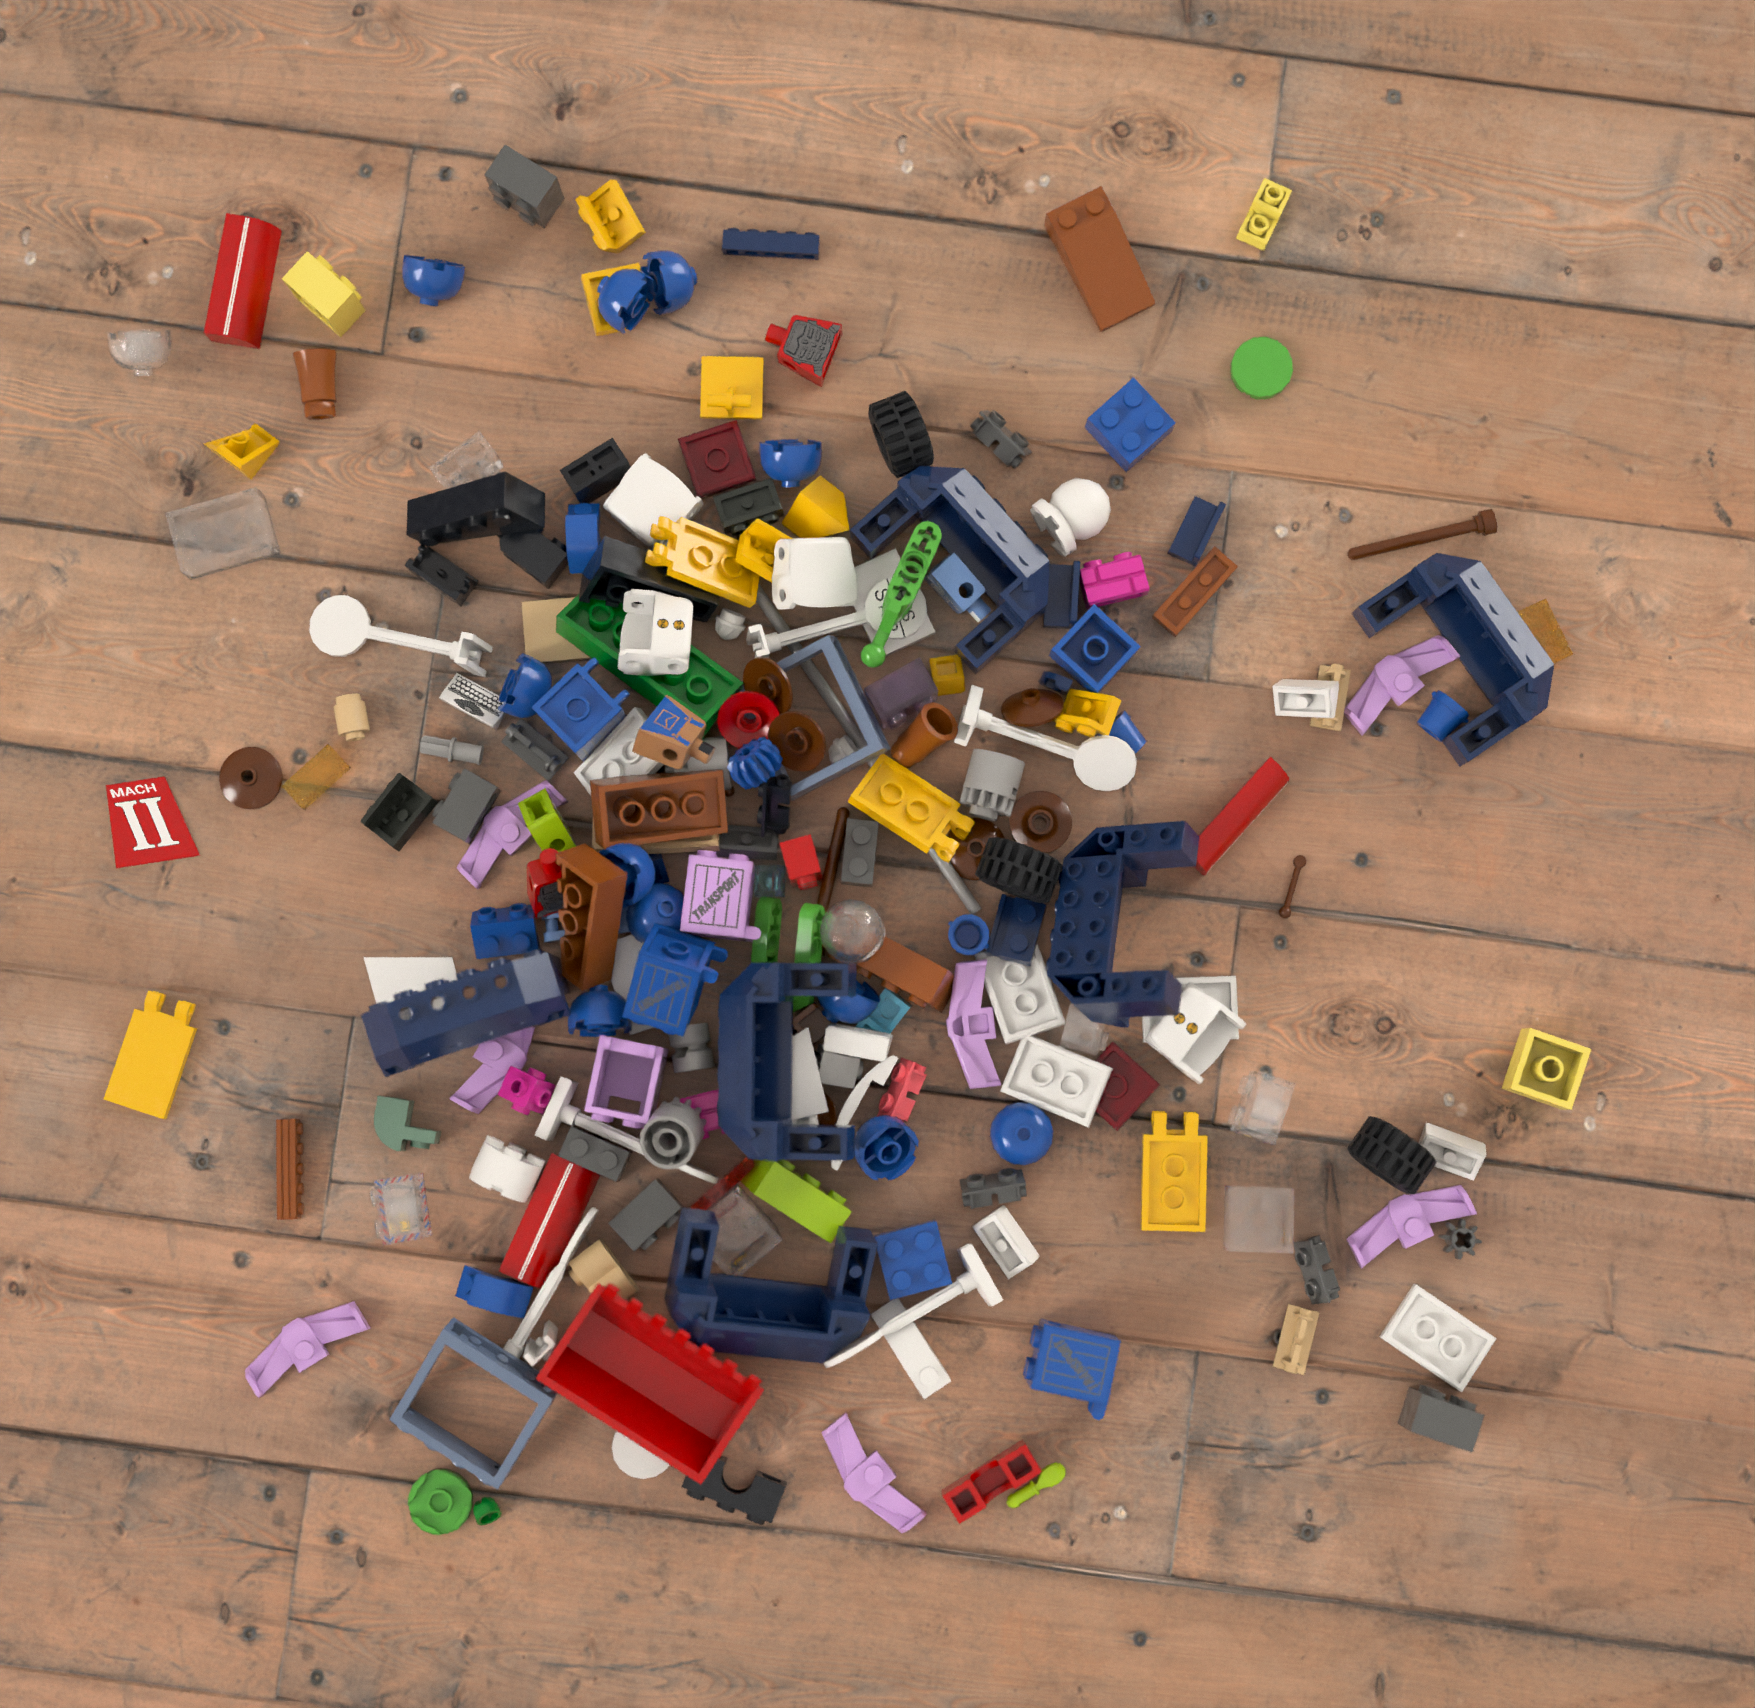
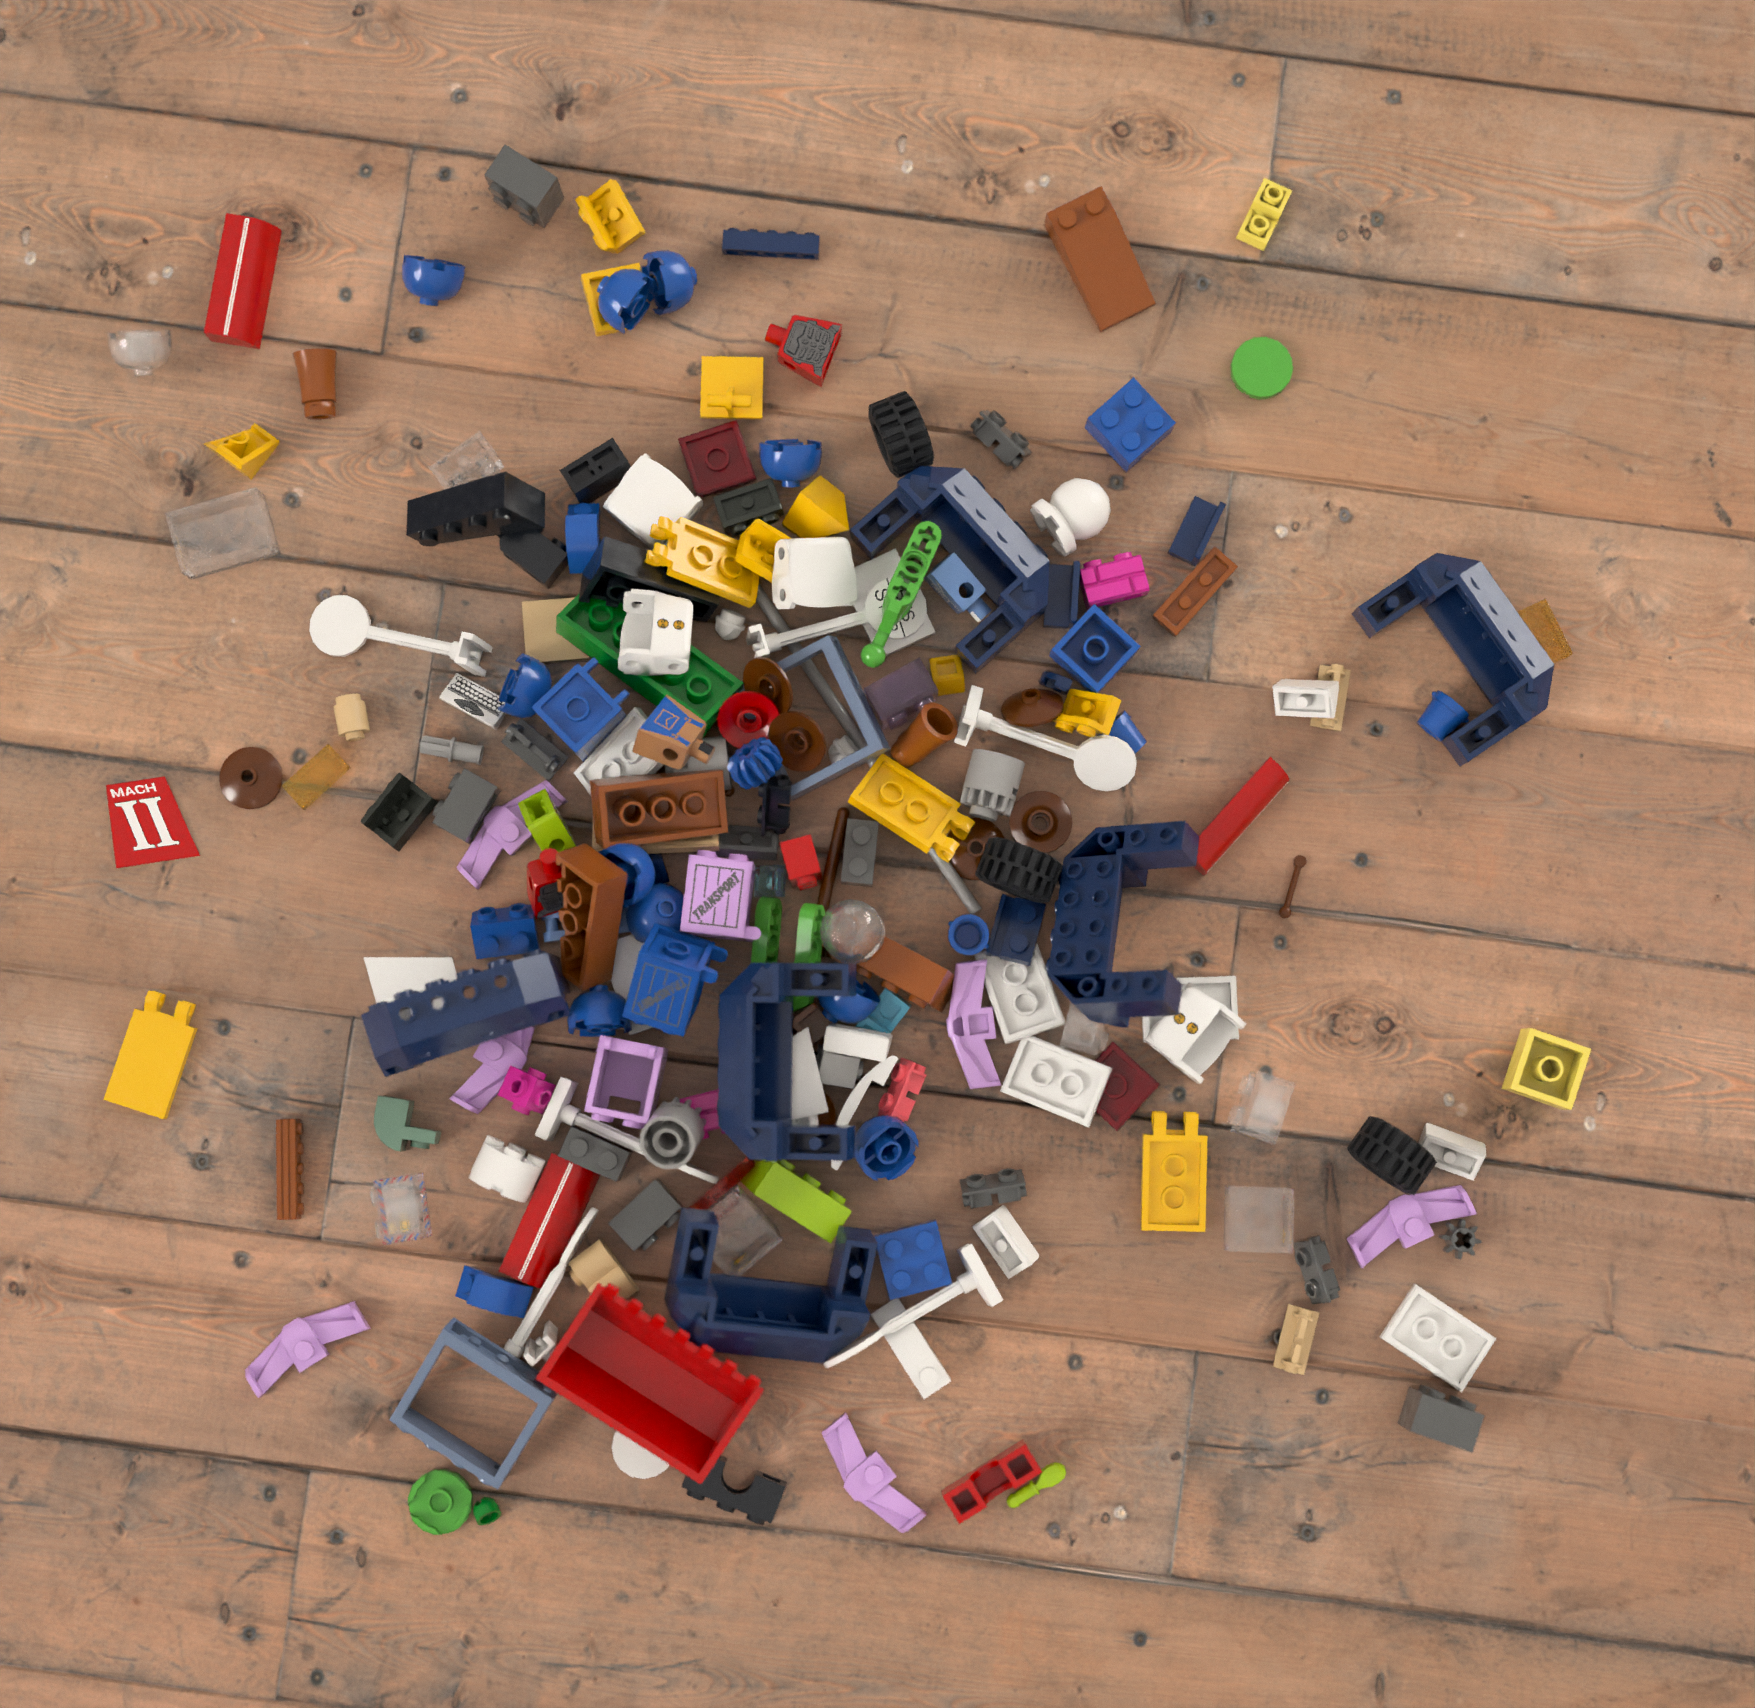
light yellow brick [282,251,366,337] -> none
black hinge [405,545,479,606] -> none
light grey wheel [668,1023,715,1073] -> none
blue cylinder [990,1102,1054,1166] -> none
blue container [1023,1318,1121,1420] -> none
lavender plate [1344,635,1460,736] -> none
reddish brown piece [1348,509,1497,560] -> none

